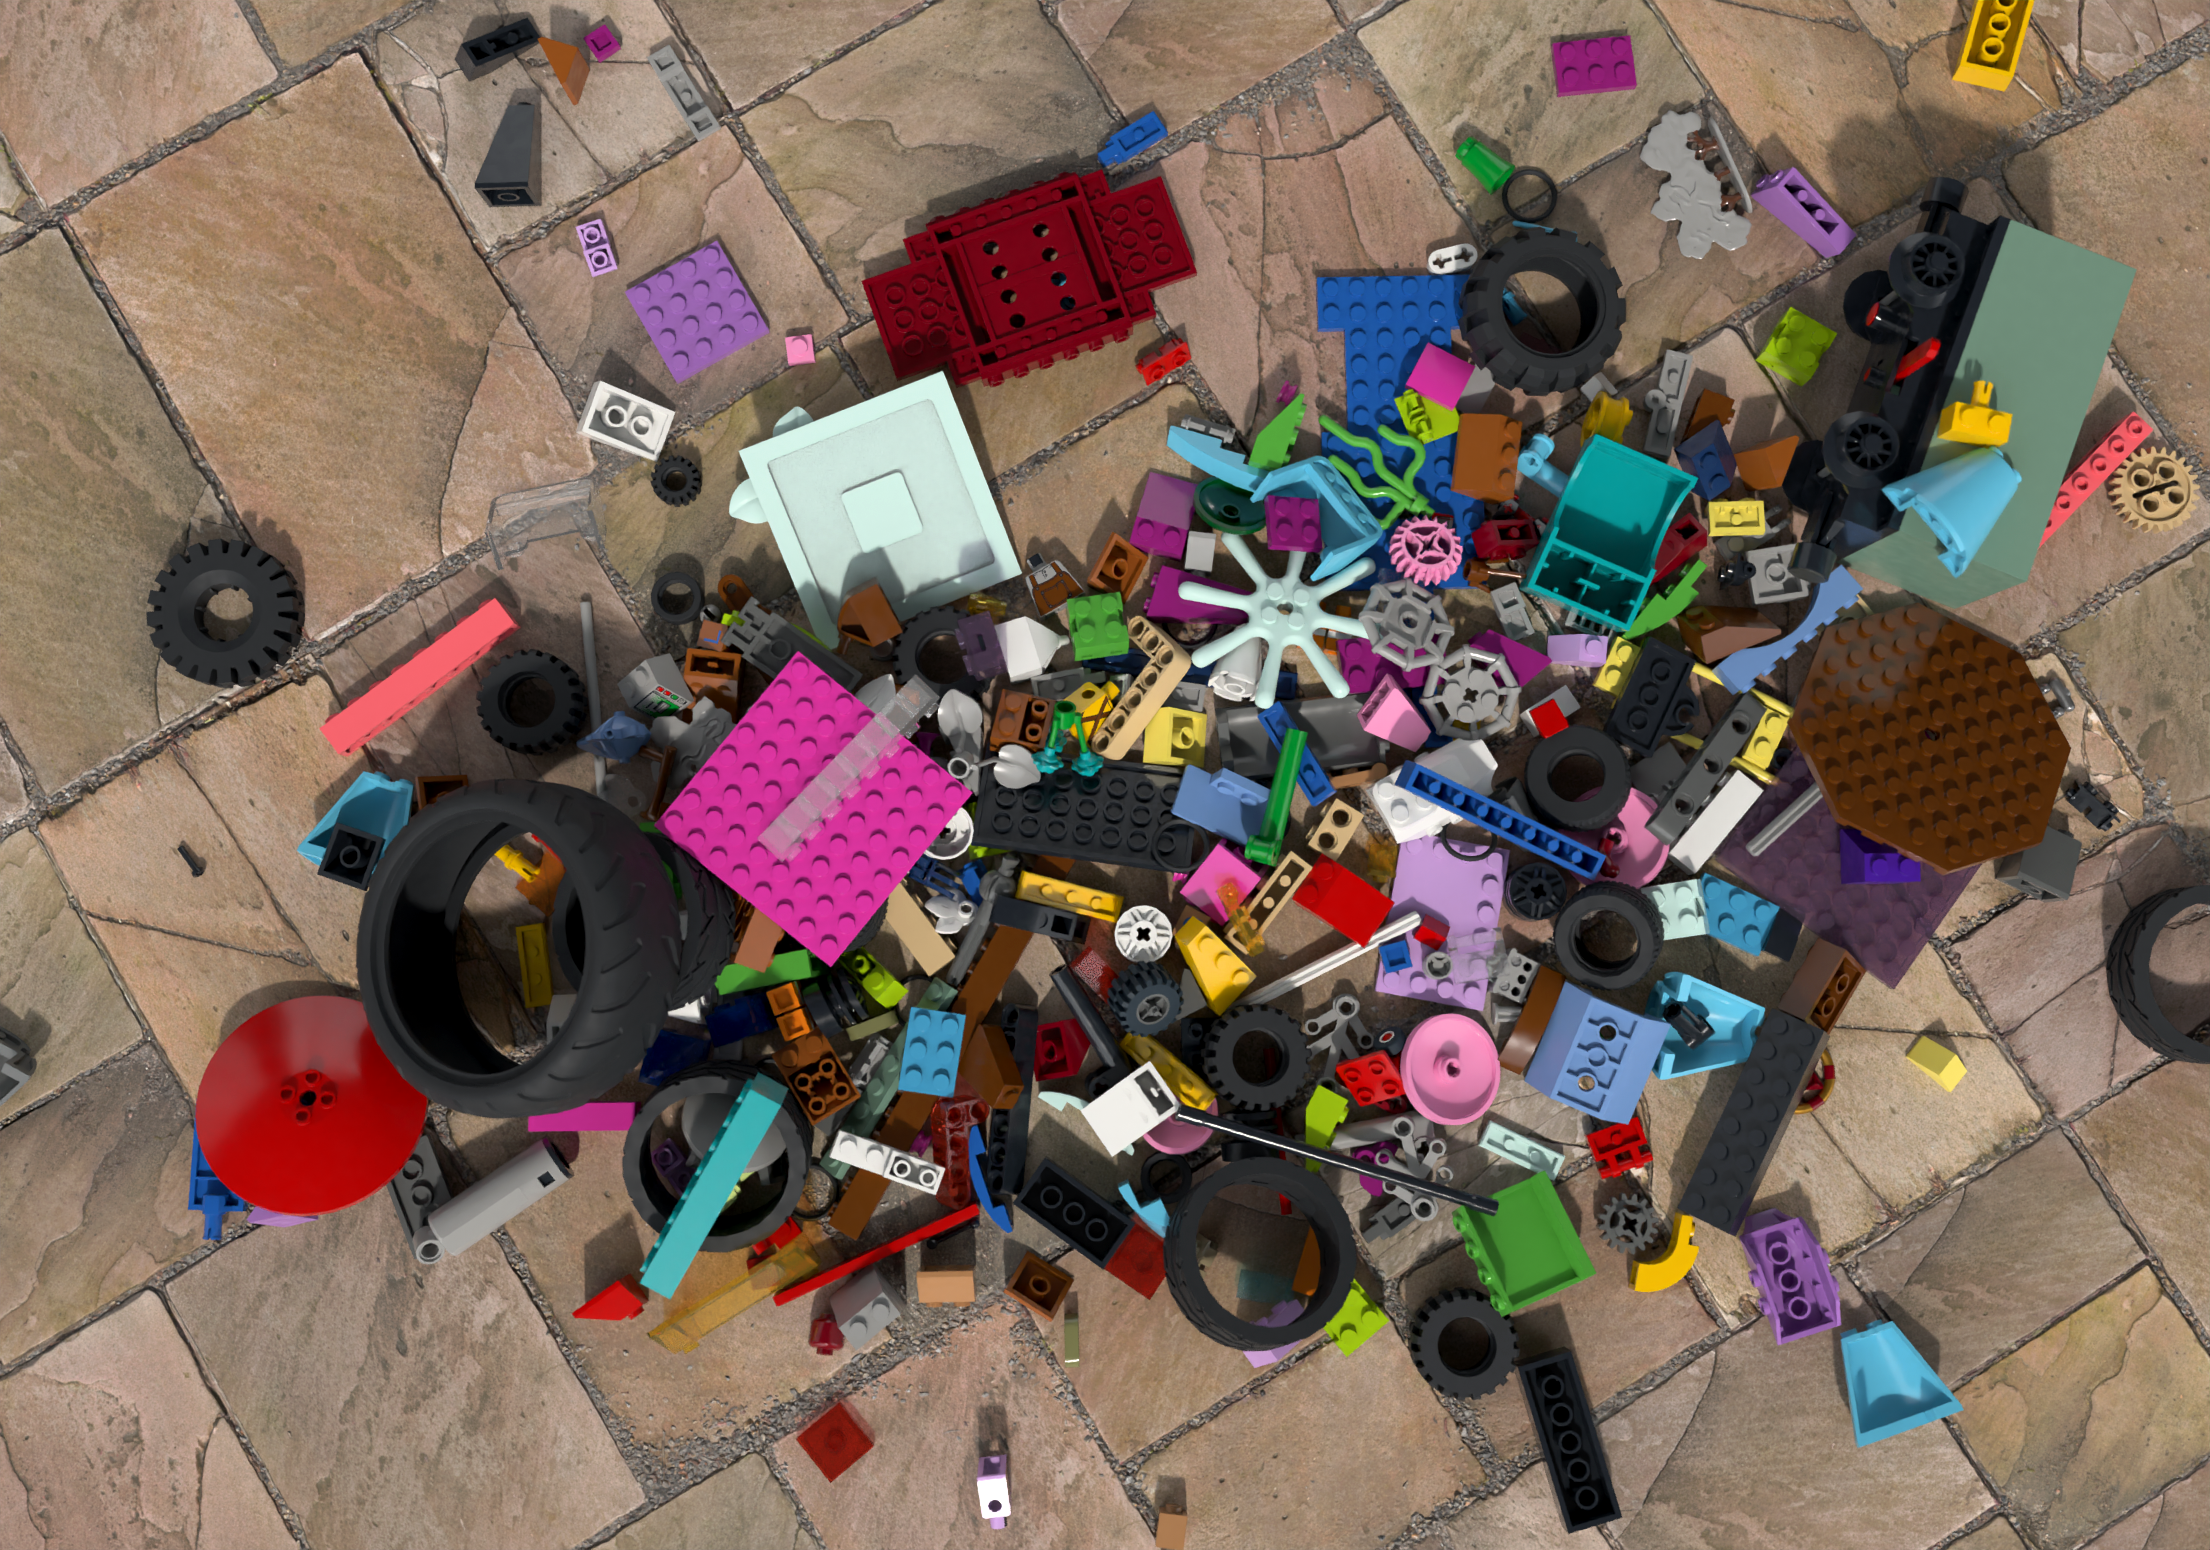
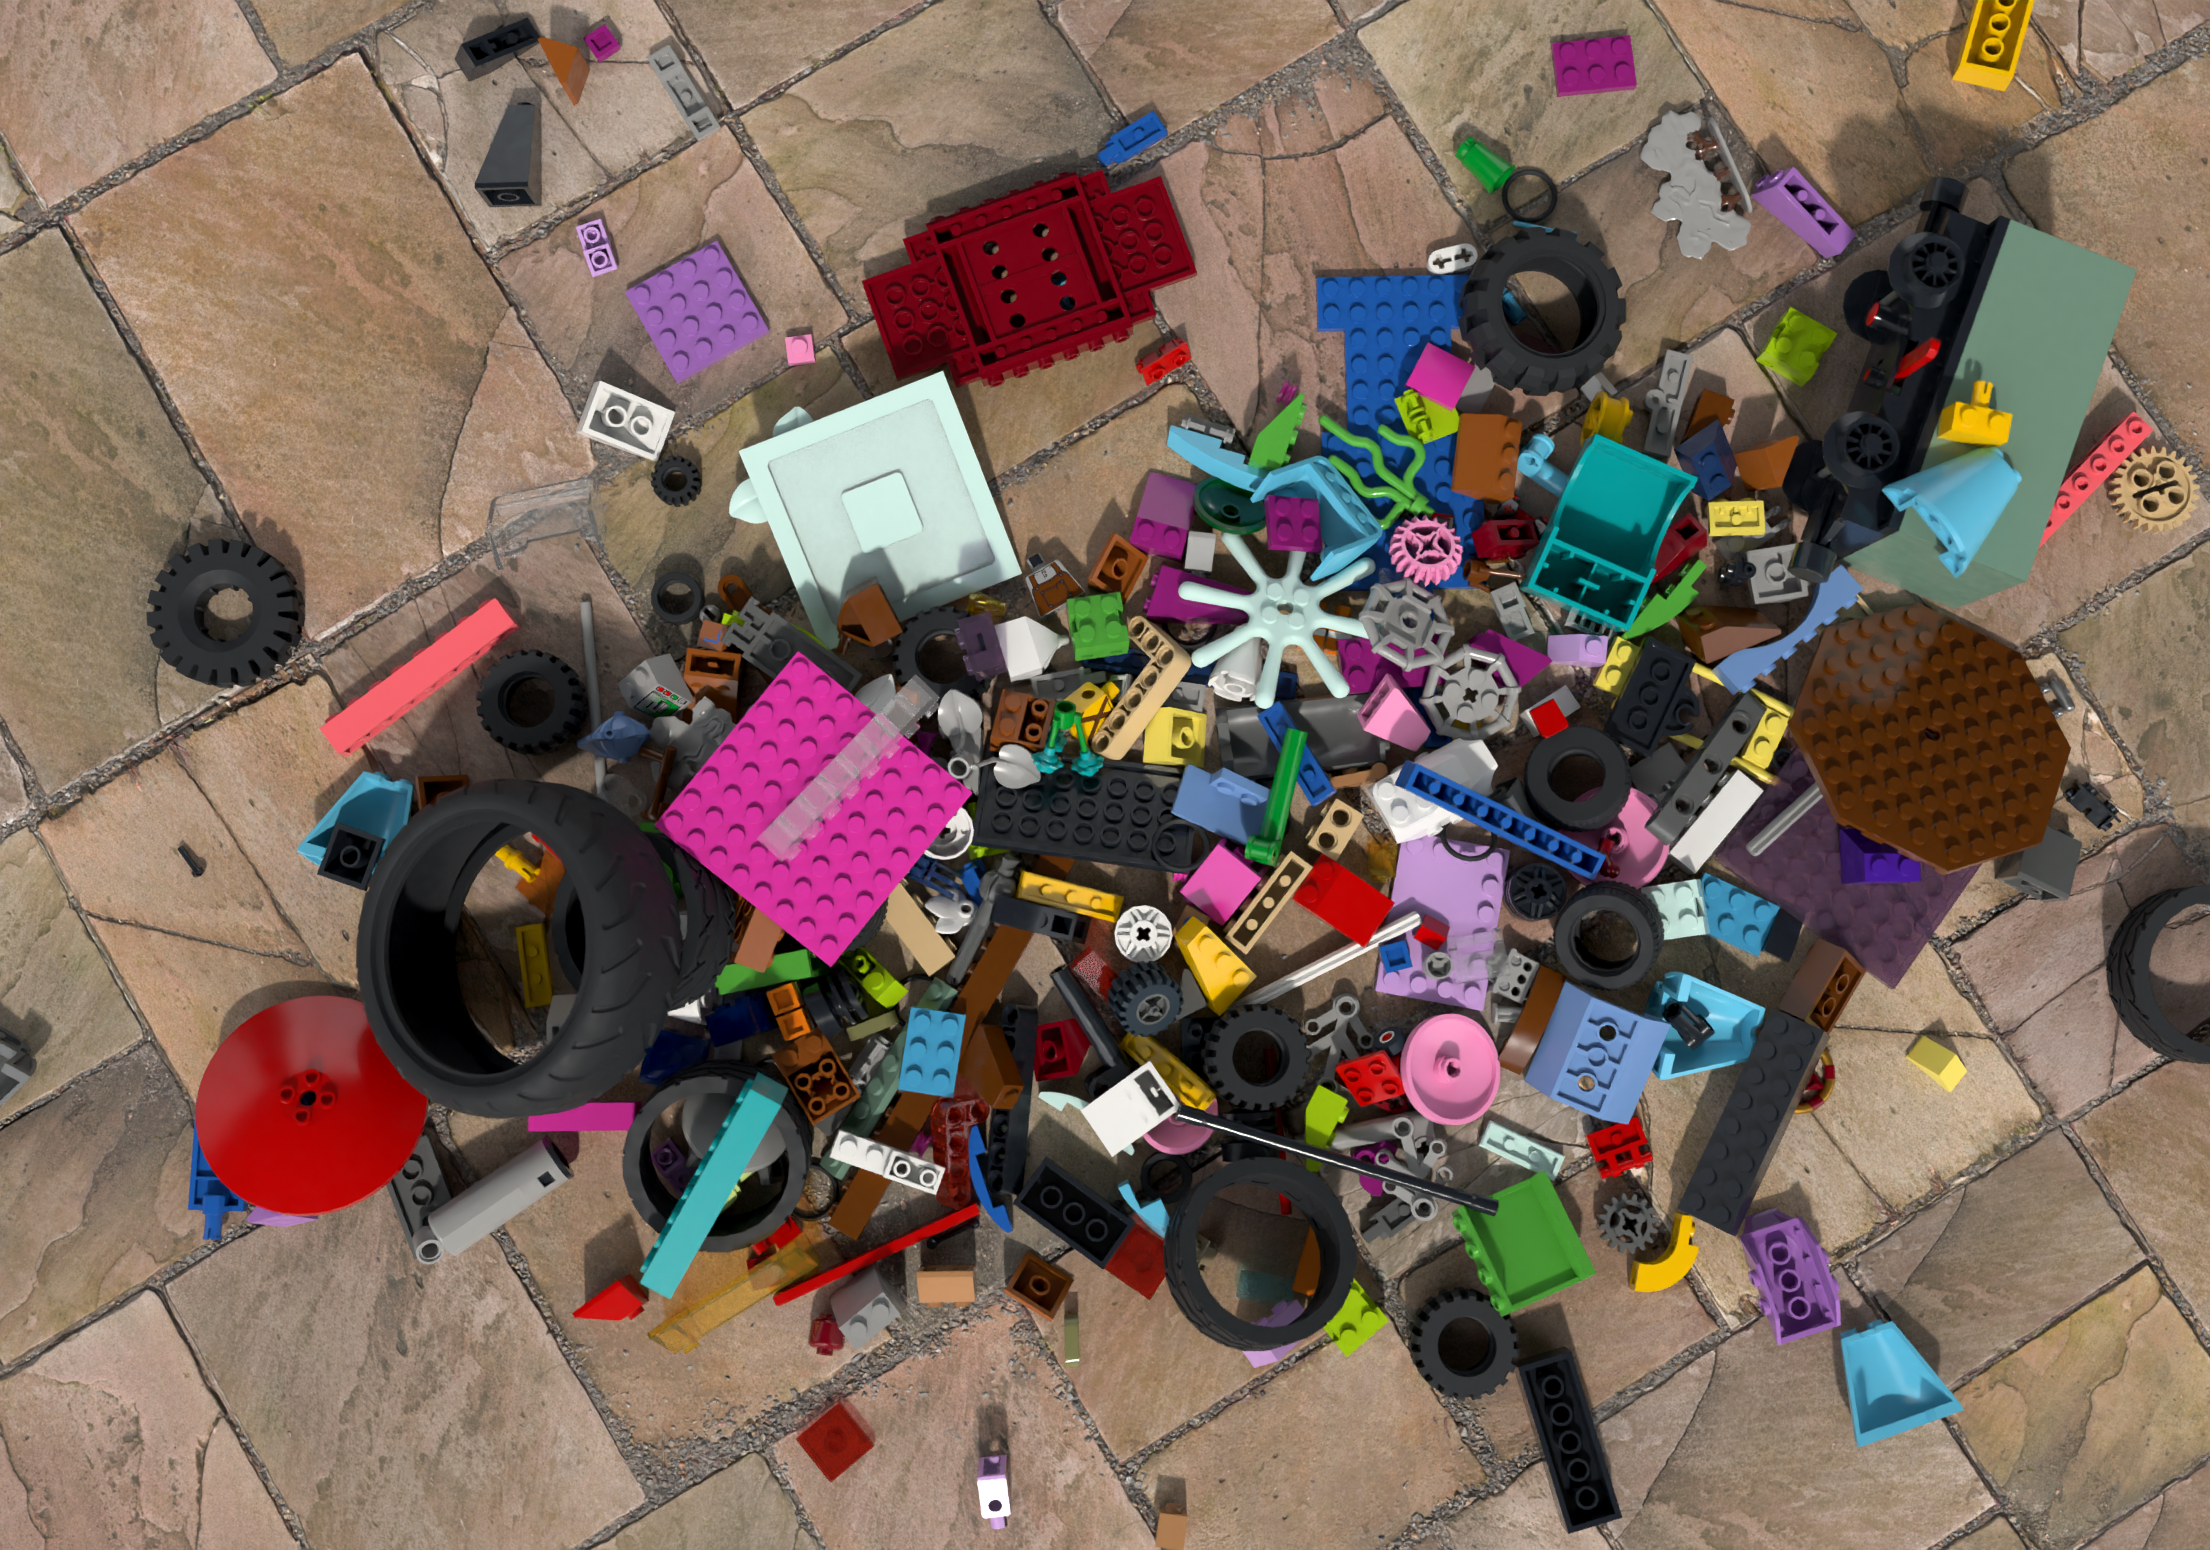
clear yellow hinge [1215,882,1265,958] -> none

